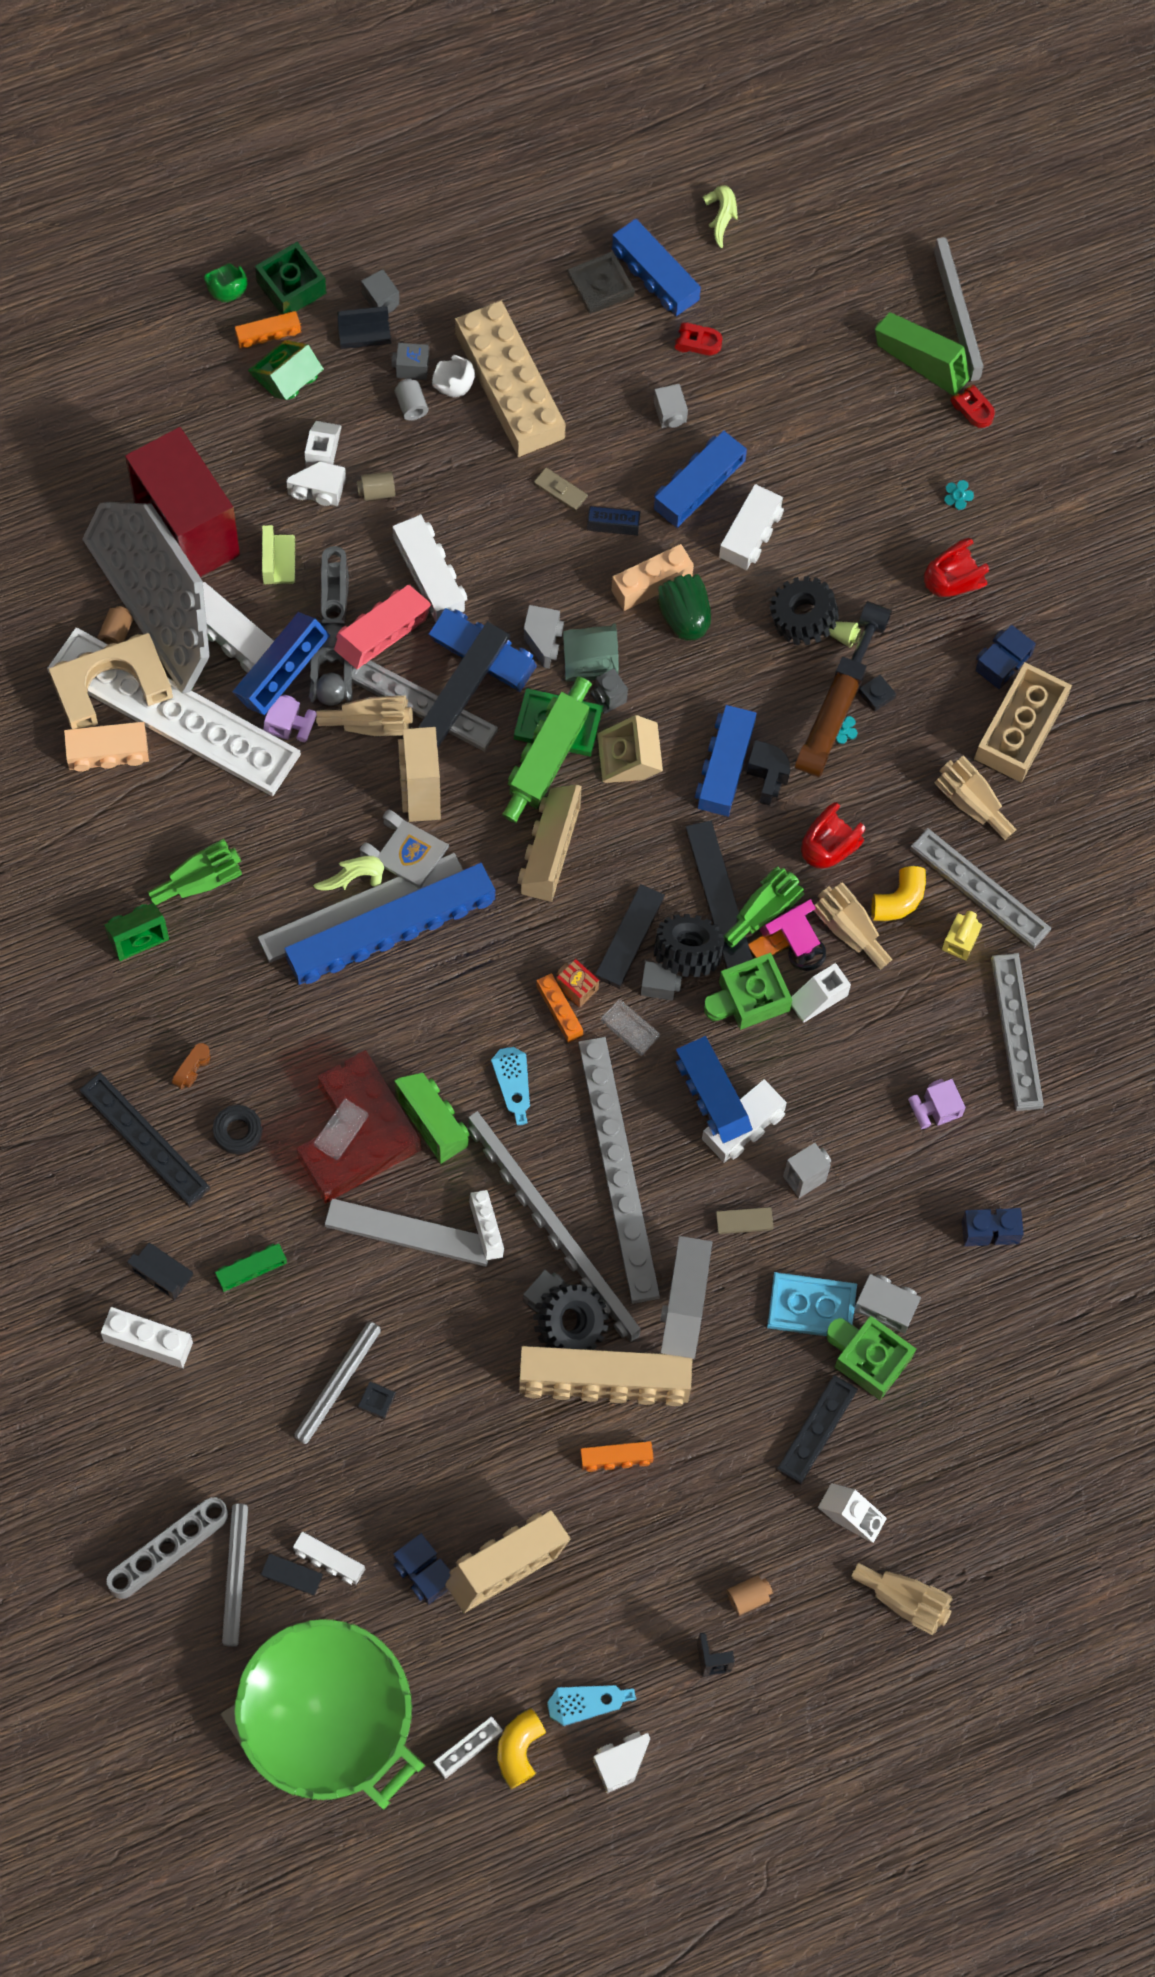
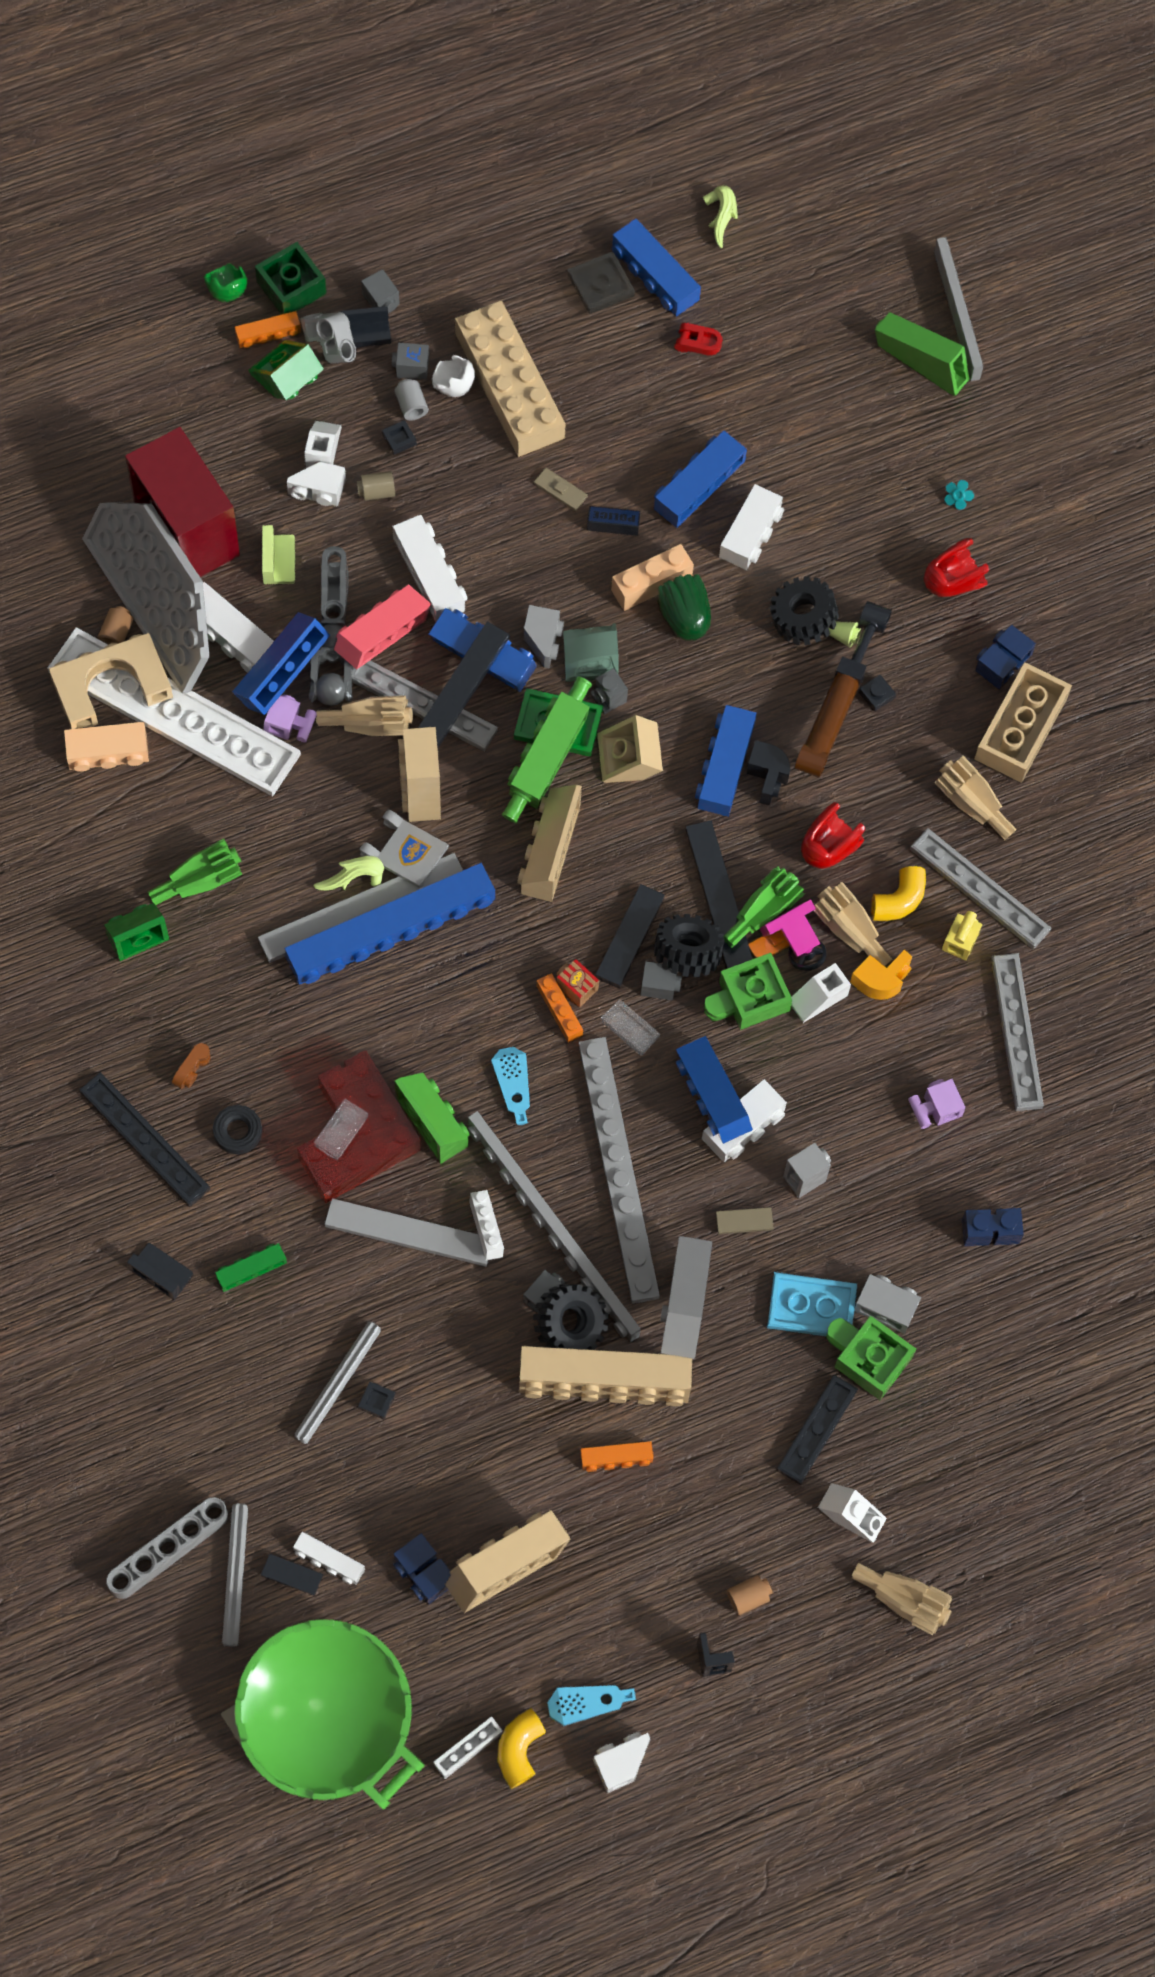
white brick [101,1307,193,1369] -> none
light grey brick [654,384,688,428] -> none
teal plant [836,716,858,744] -> none
red plate [951,384,995,428] -> none
none -> light grey piece [300,312,356,364]
none -> black plate [382,420,417,455]
none -> light orange brick [850,950,912,1000]

